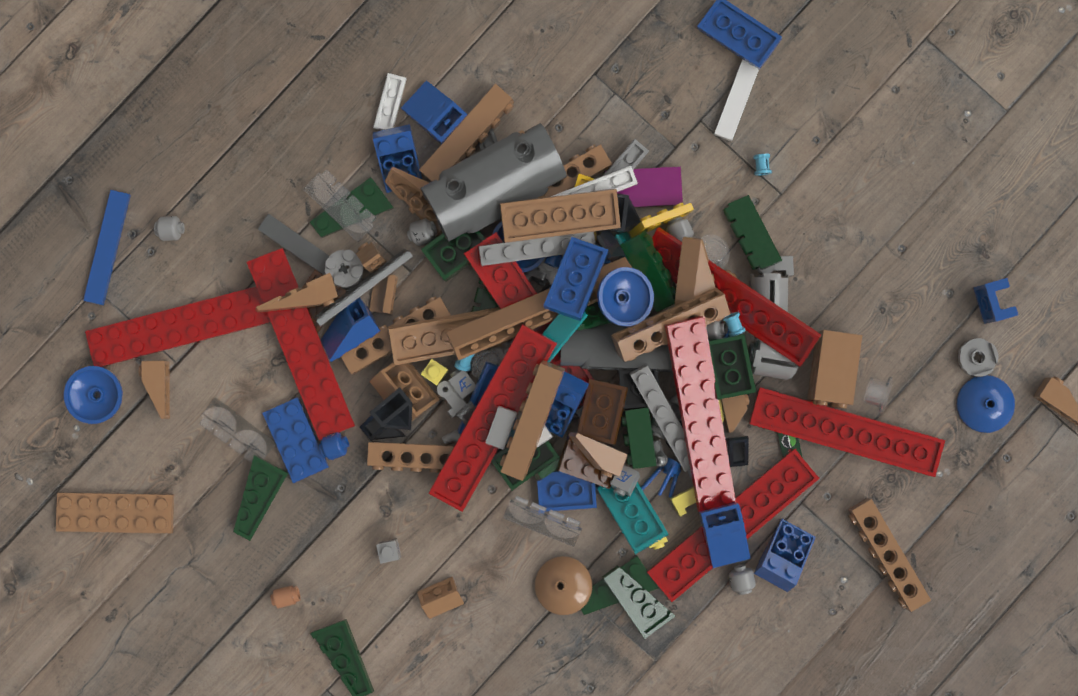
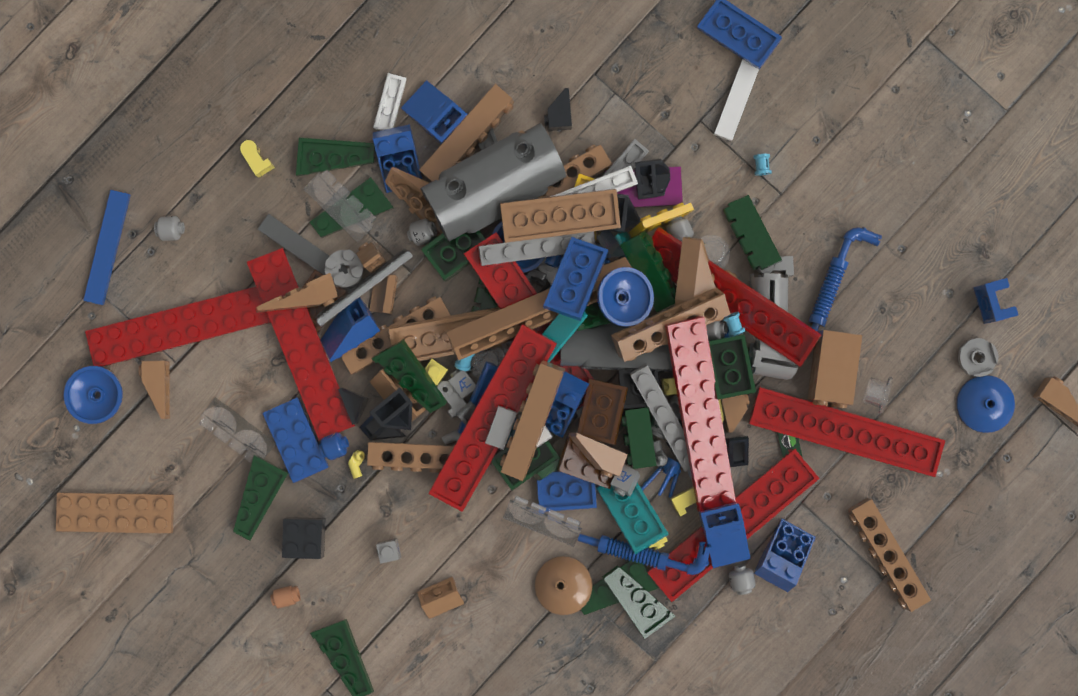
none -> light yellow leg [240,140,275,178]
none -> black brick [282,517,326,559]
none -> dark green wing [296,138,375,177]
none -> black slope [338,388,369,425]
none -> light yellow arm [348,450,365,479]
none -> dark green wing [372,339,447,413]
none -> black slope [544,88,572,131]
none -> blue piece [578,534,712,575]
none -> black slope [635,159,670,200]
none -> light yellow leg [661,378,677,396]
none -> blue piece [808,227,882,332]

